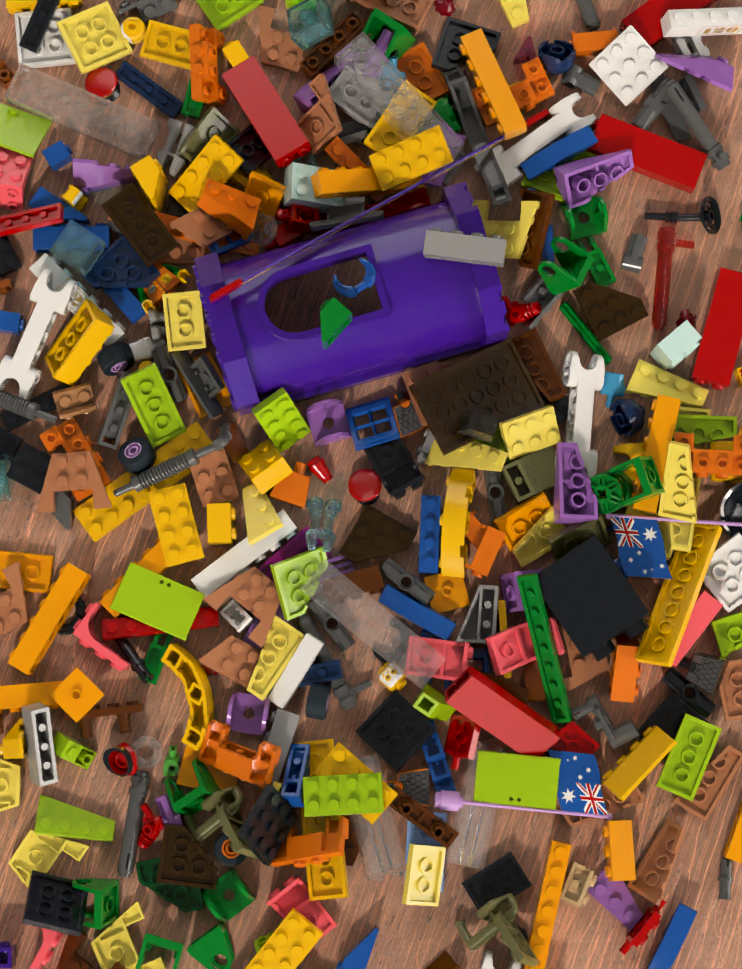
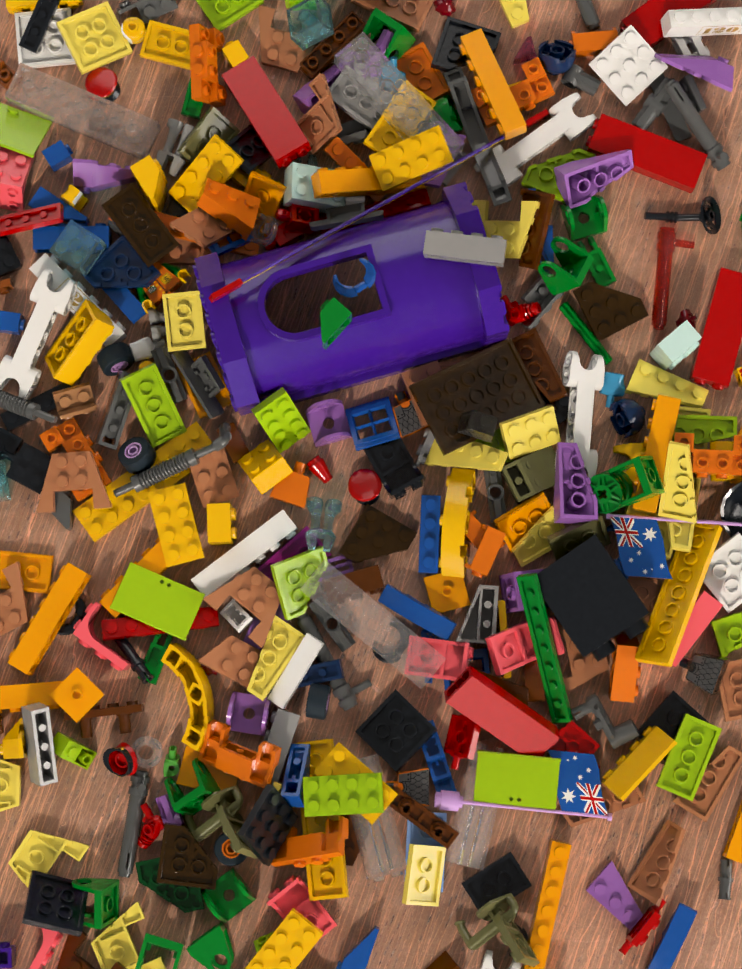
lime wing [34,794,115,842] -> none
dark blue tile [115,60,183,119] -> none
light yellow wing [242,483,284,545] -> none
head [378,662,407,691] -> none
dark grey piece [380,558,436,606] -> none
lime slope [413,683,456,721] -> none
blue slope [520,125,599,181] -> none
tan bracket [560,862,598,908] -> none
light orange brick [602,820,636,882] -> none
dark grey piece [621,233,648,274] -> none
black piece [661,667,717,718] -> none

